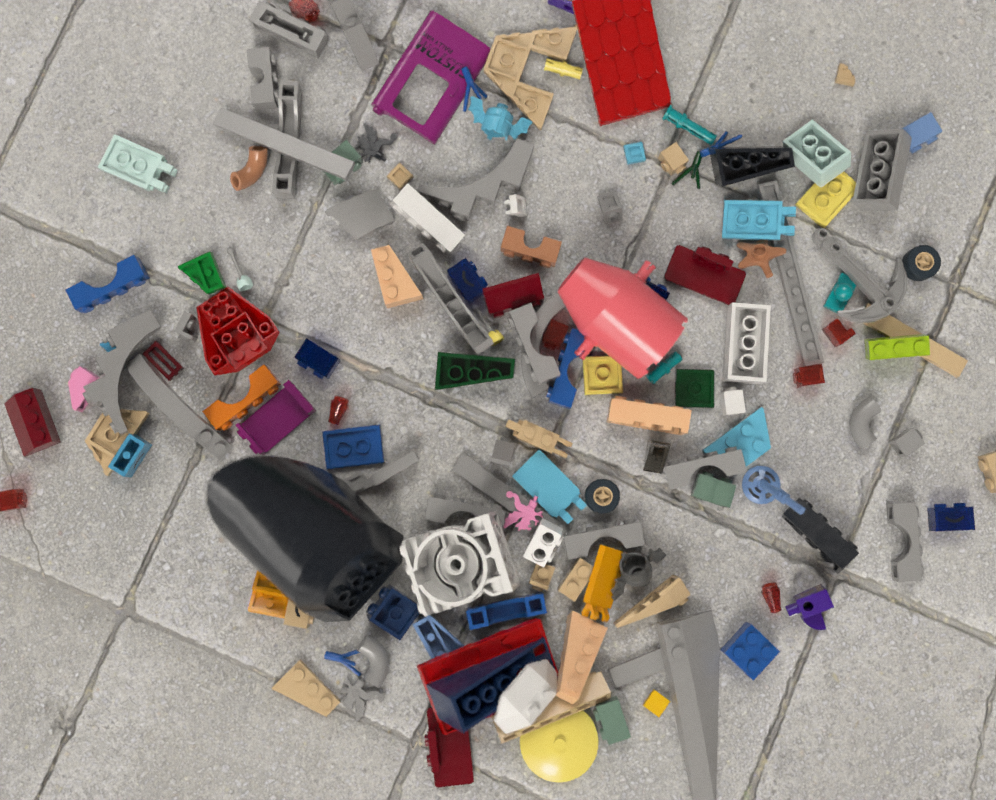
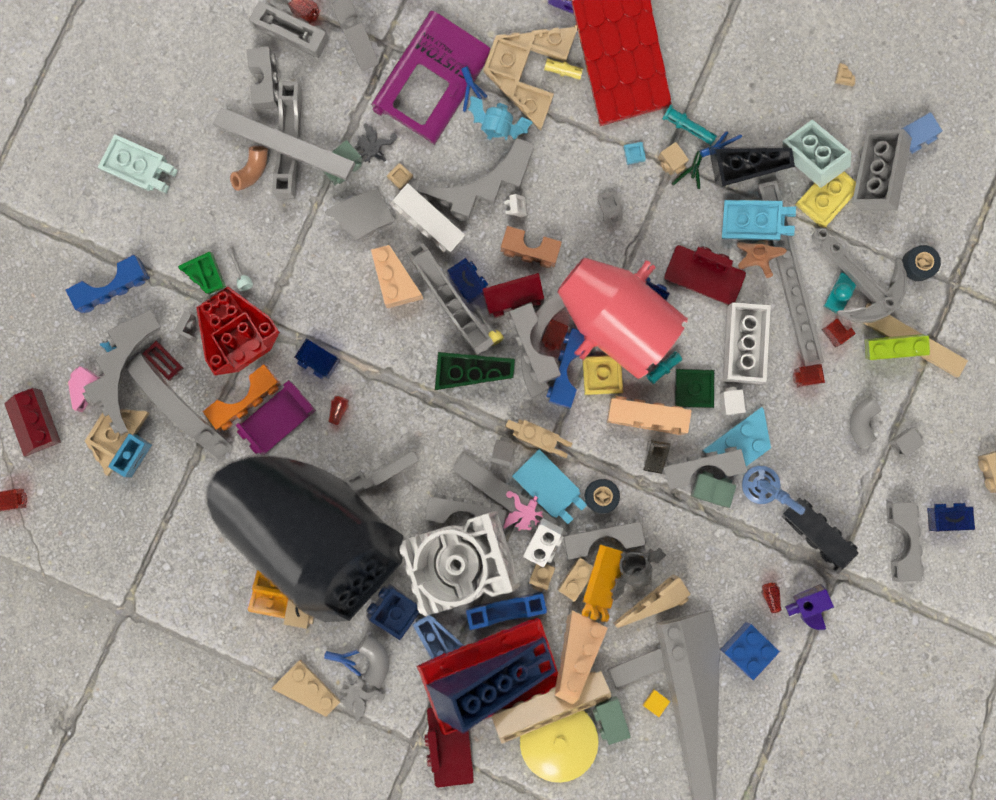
blue tile [322,425,384,470] -> none
white wedge [494,659,557,734] -> none

